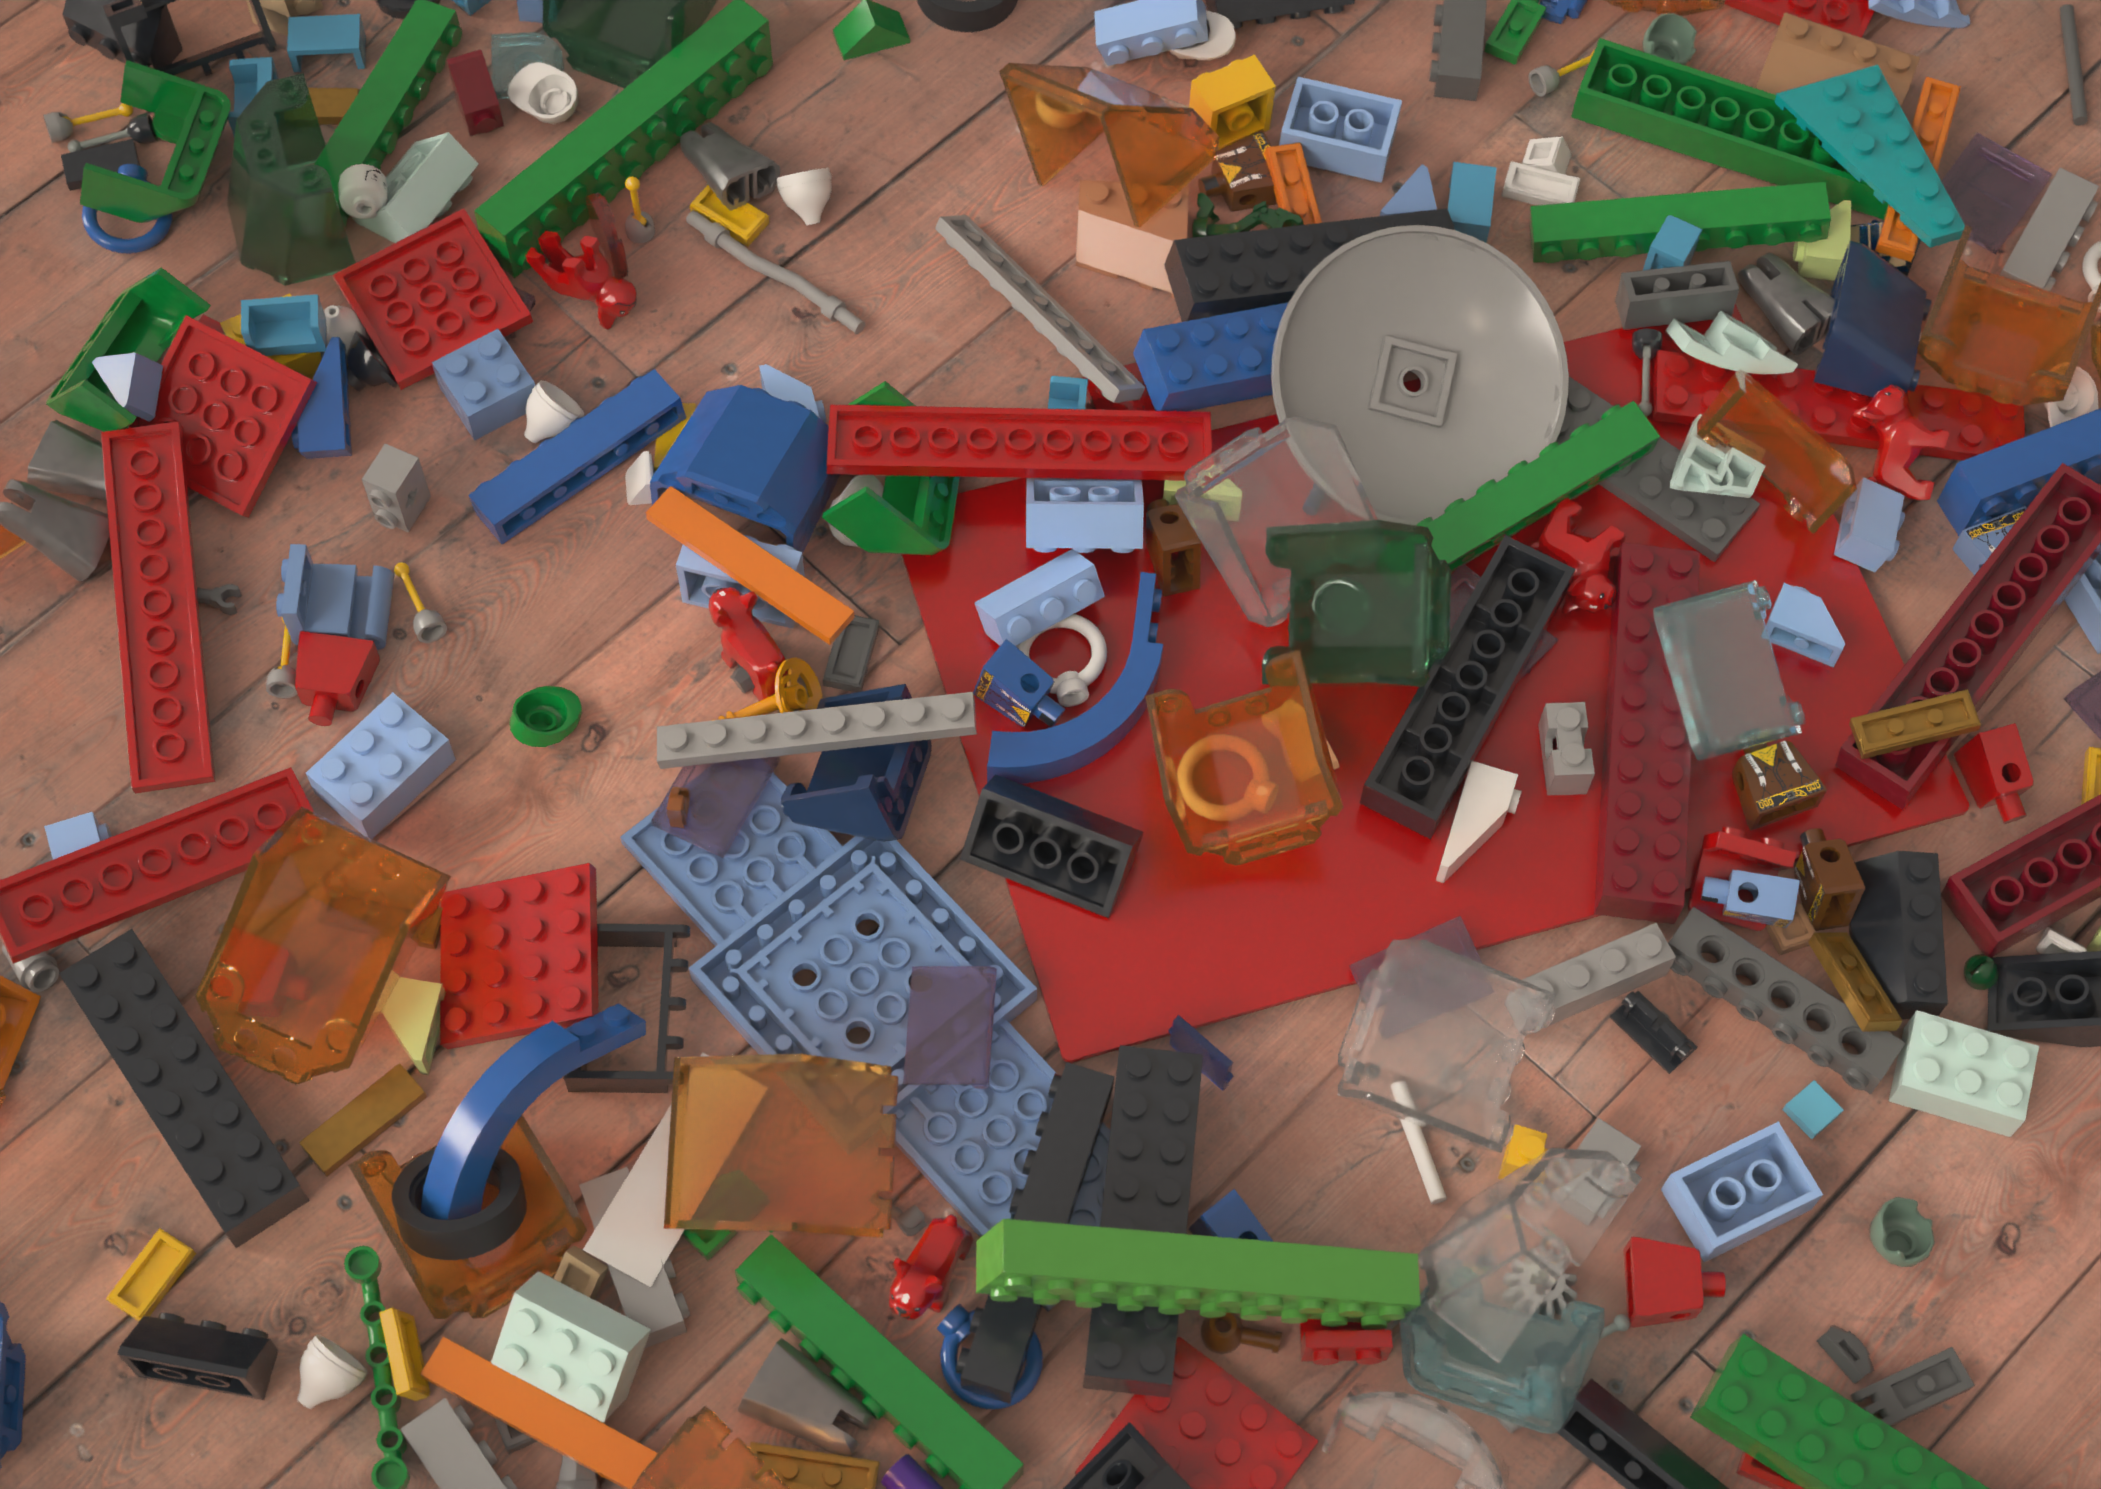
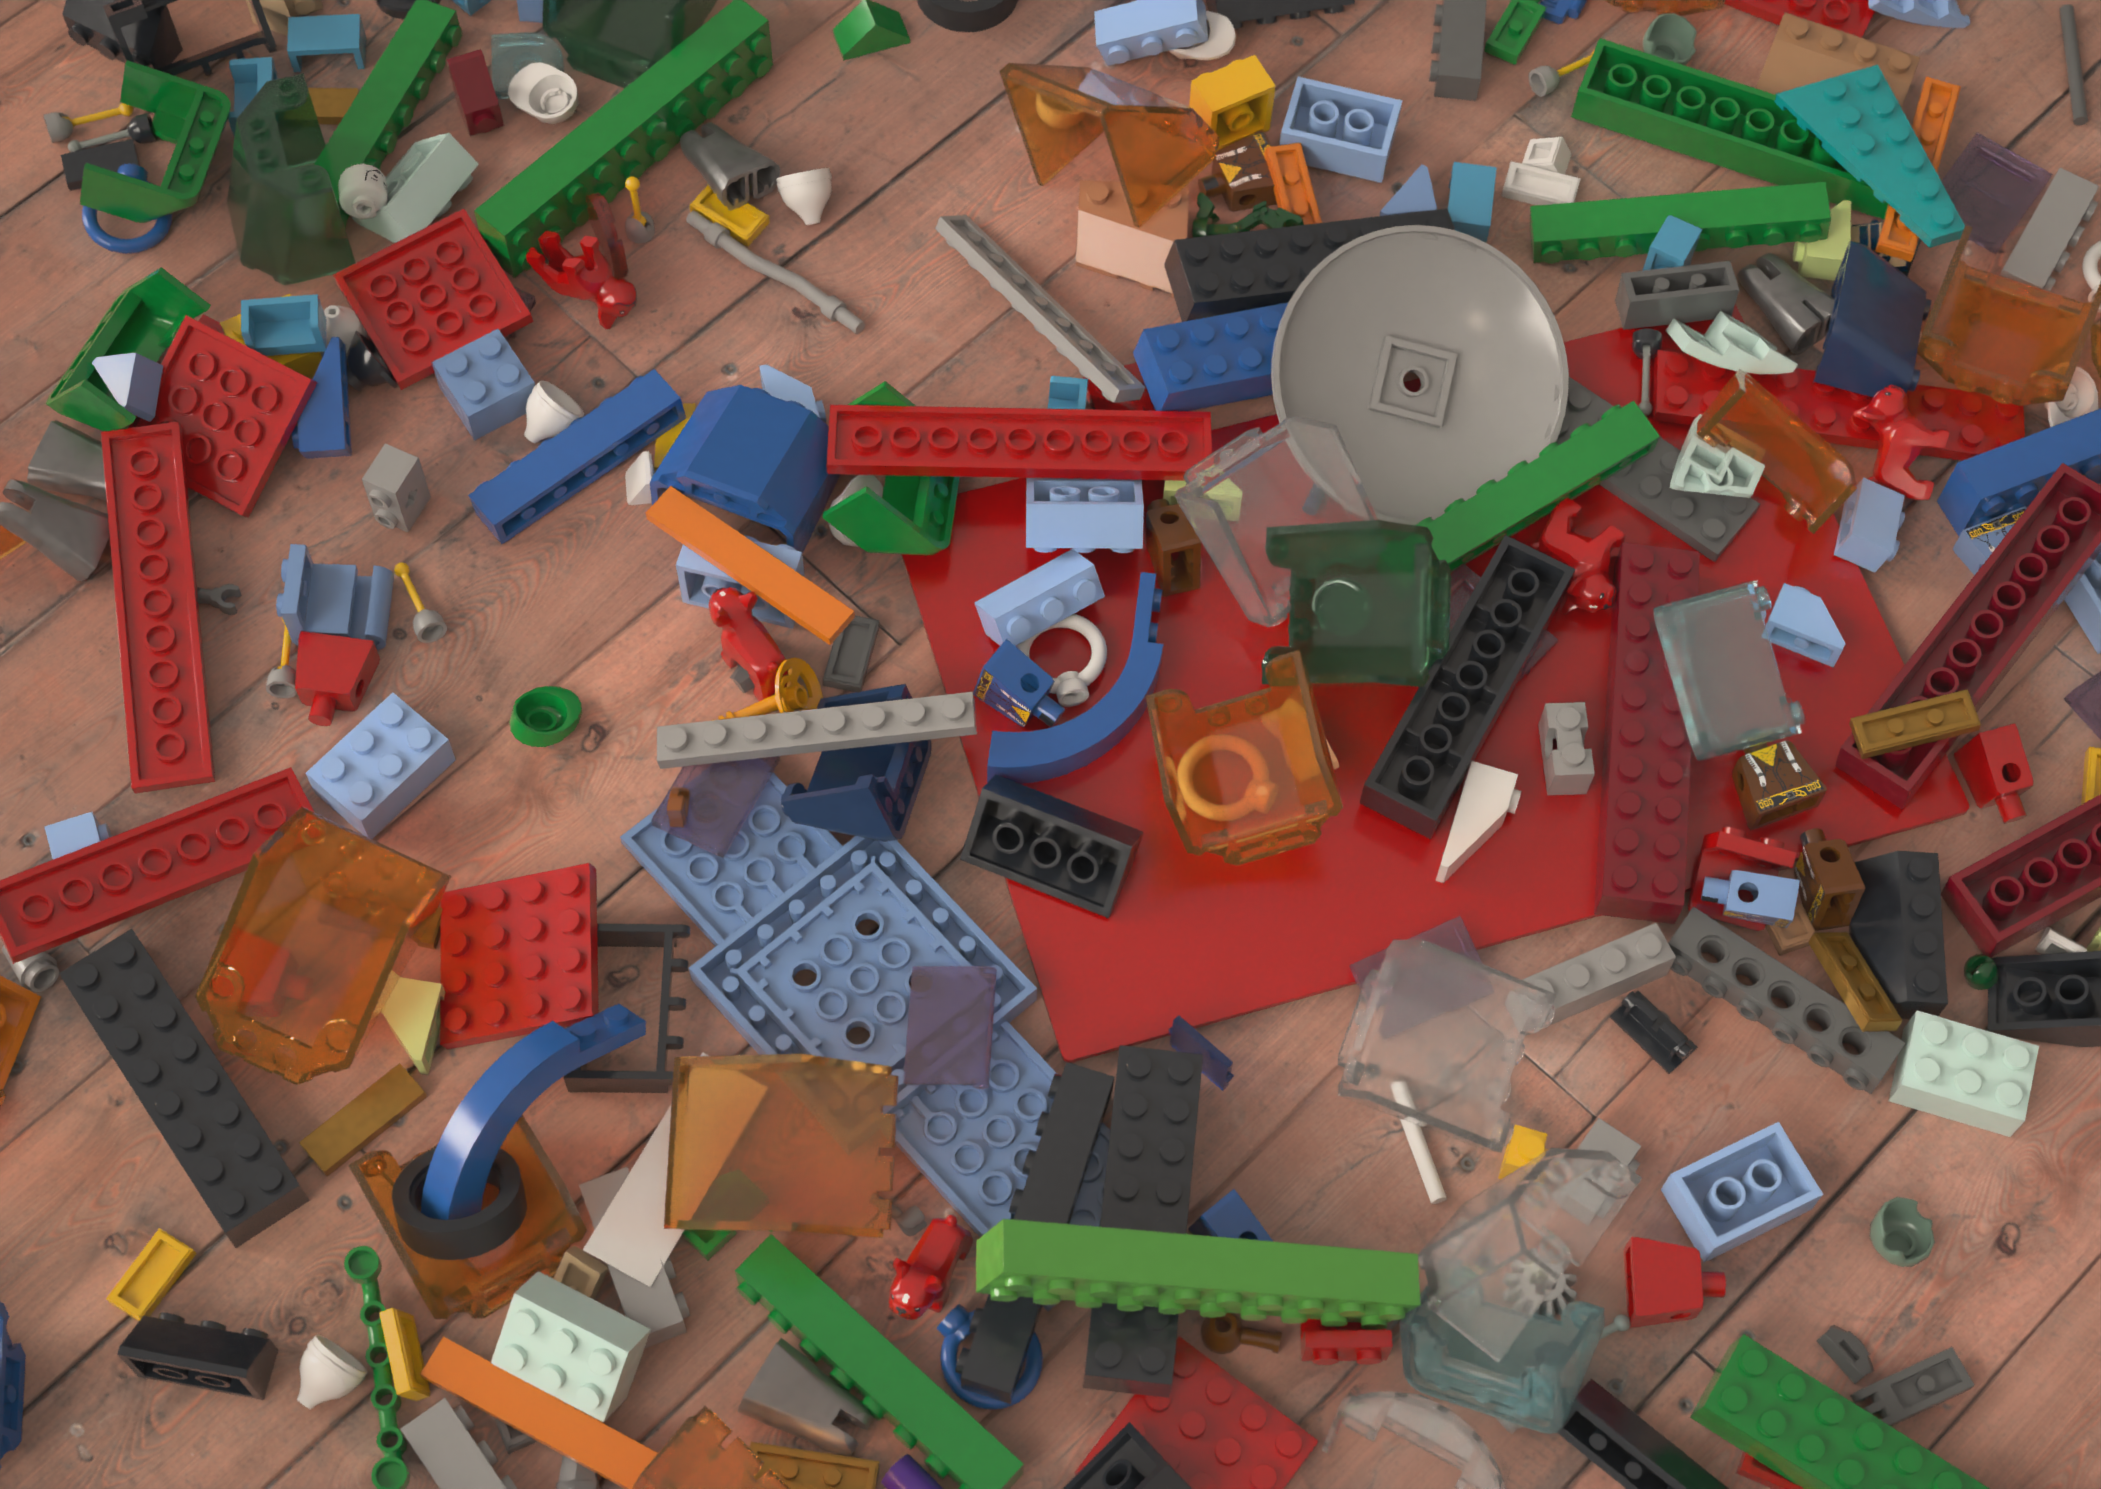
medium azure tile [1782,1080,1844,1140] -> none

